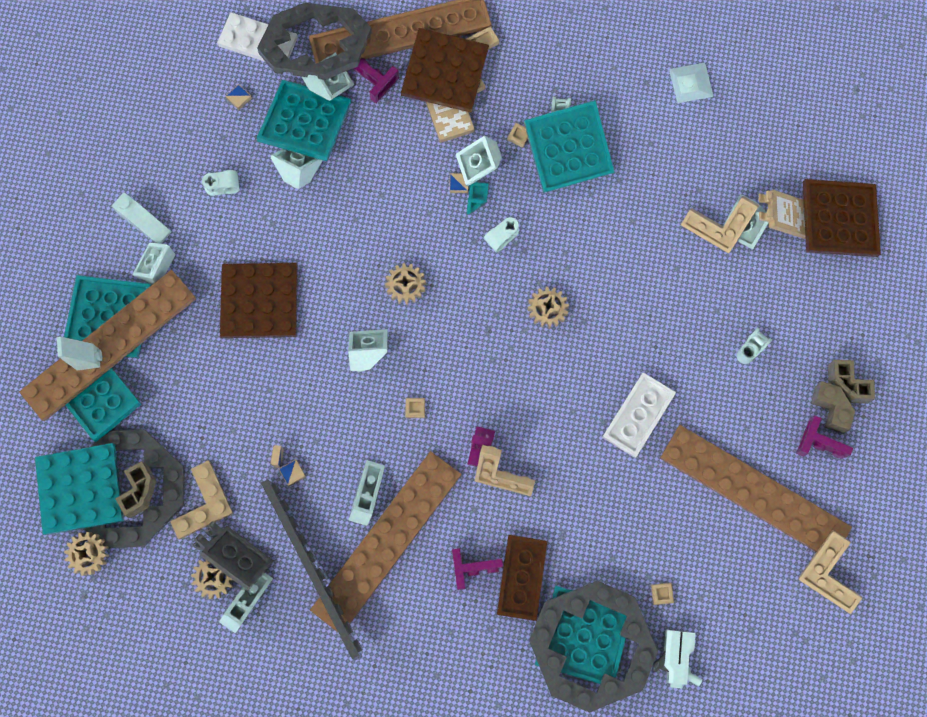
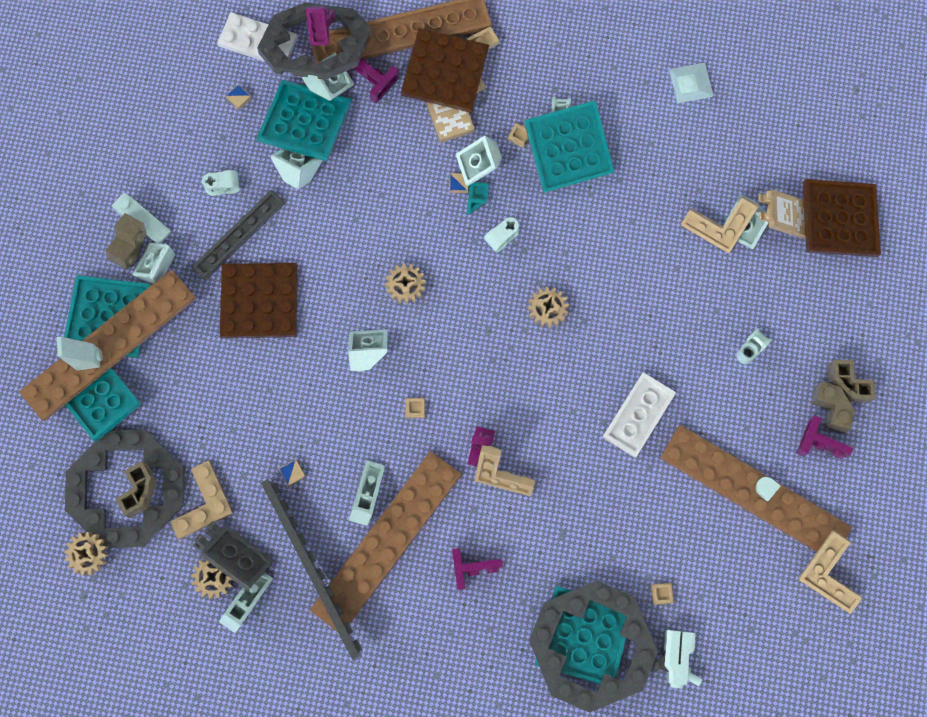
teal plate [35,443,124,535] -> none
tan tile [270,445,284,468] -> none
reddish brown plate [497,535,548,621] -> none
none -> dark tan brick [105,213,146,270]
none -> dark grey tile [192,190,285,281]
none -> magenta bracket [305,6,336,46]
none -> light aqua tile [755,477,780,501]

